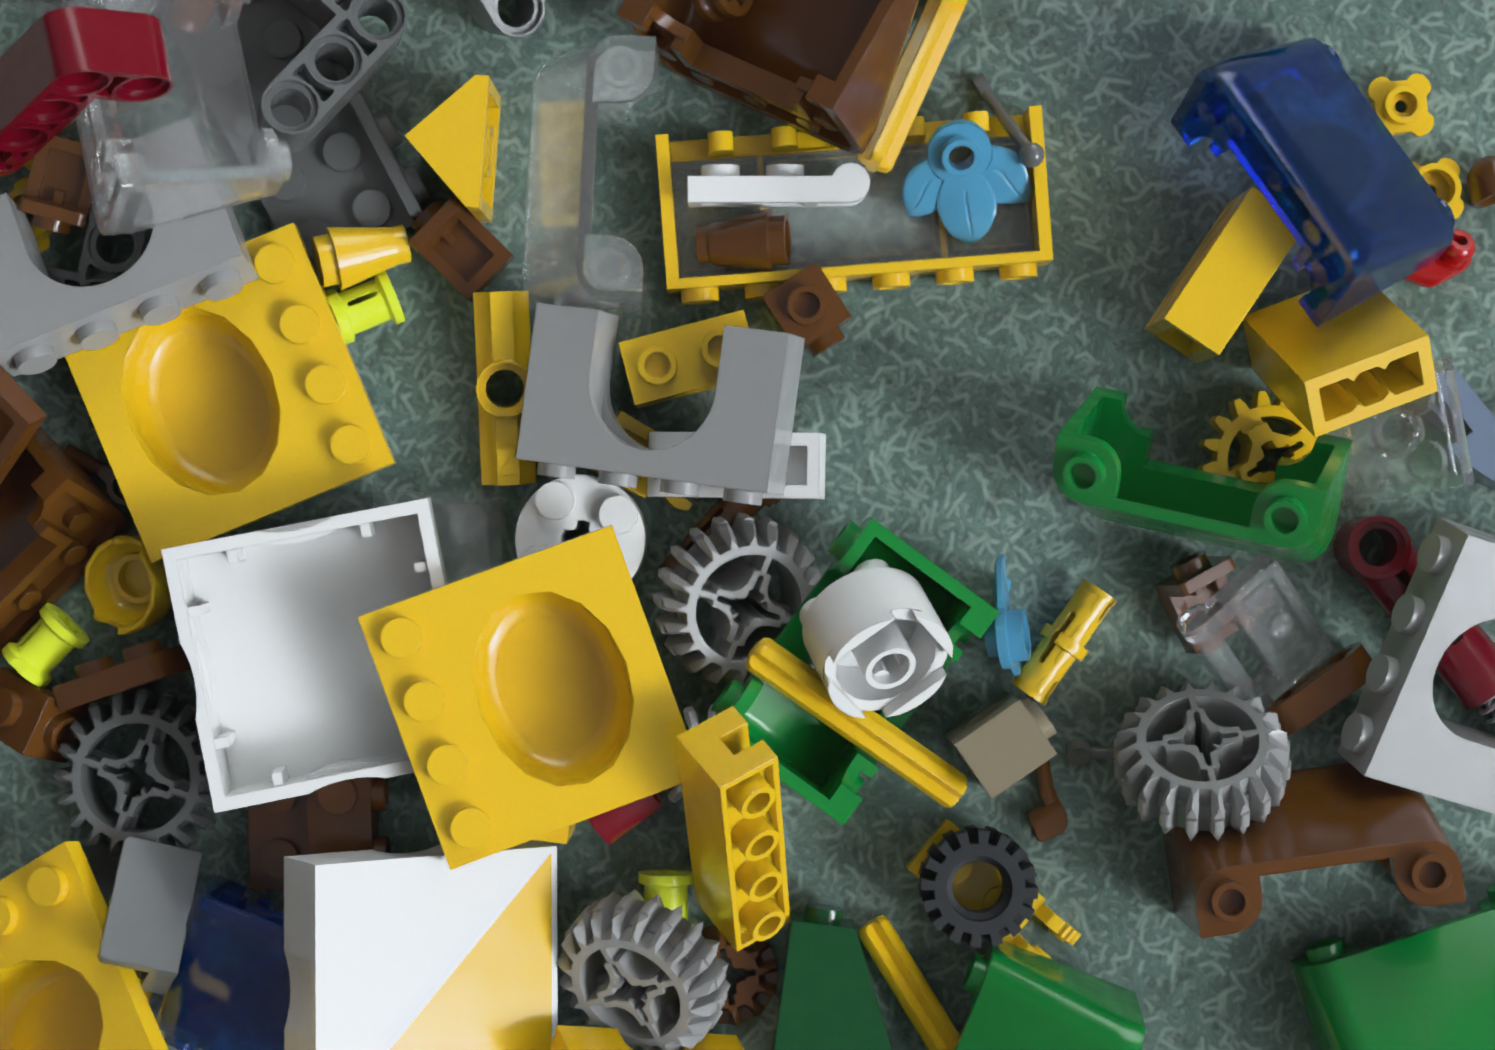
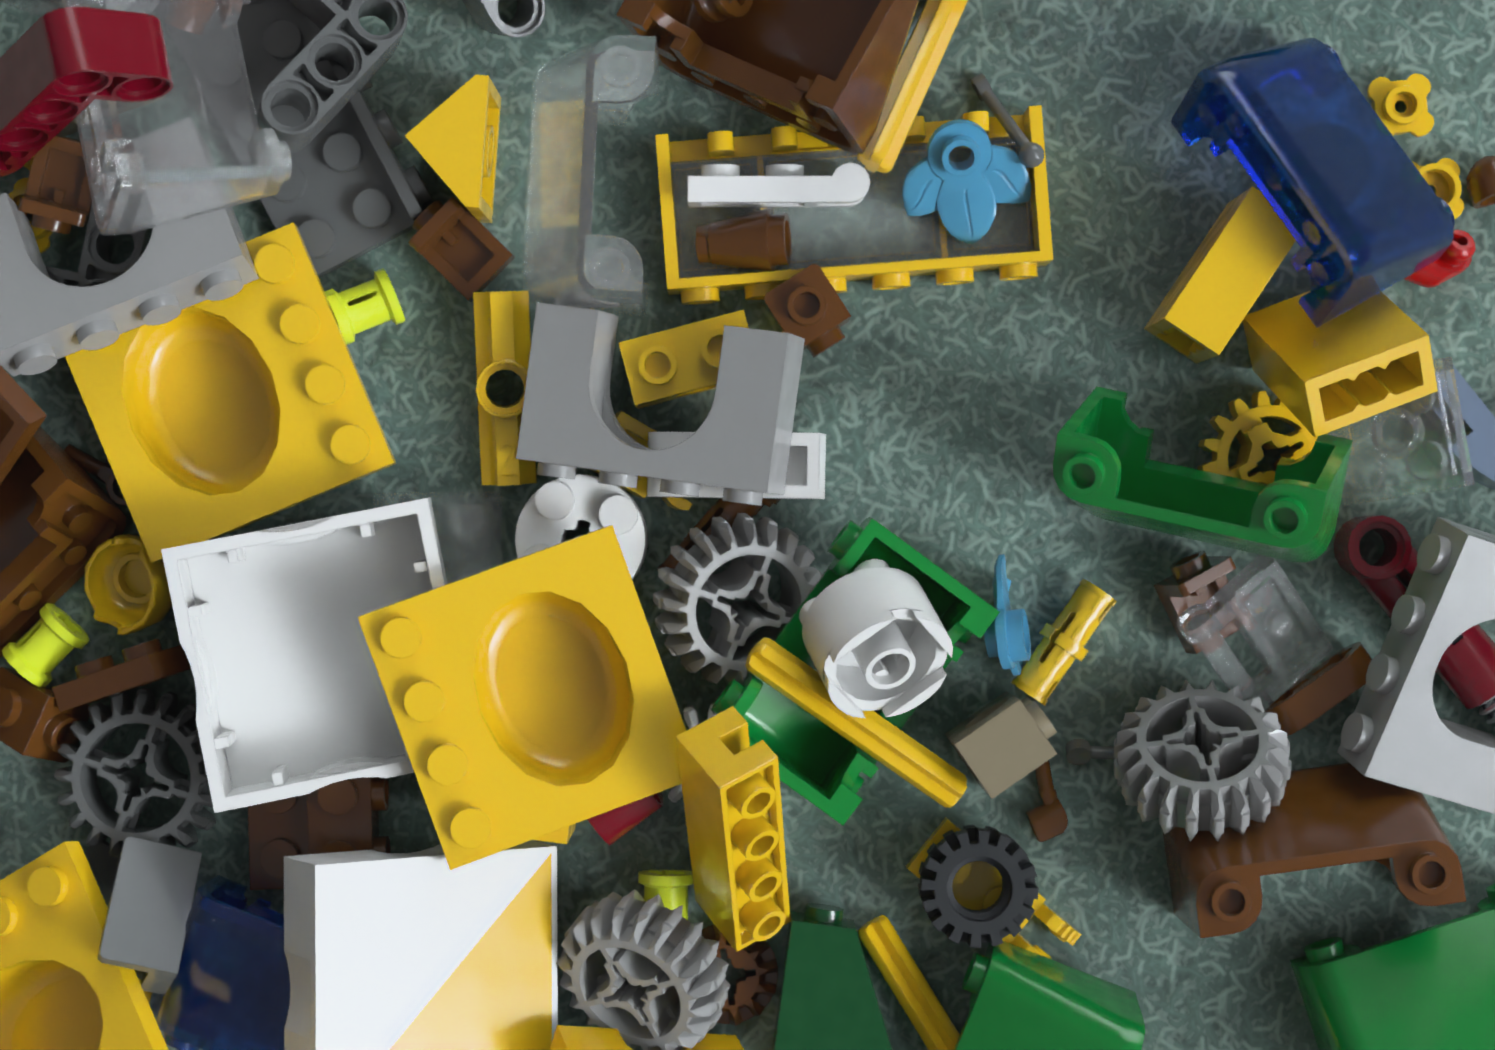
yellow cone [312,225,411,291] -> none

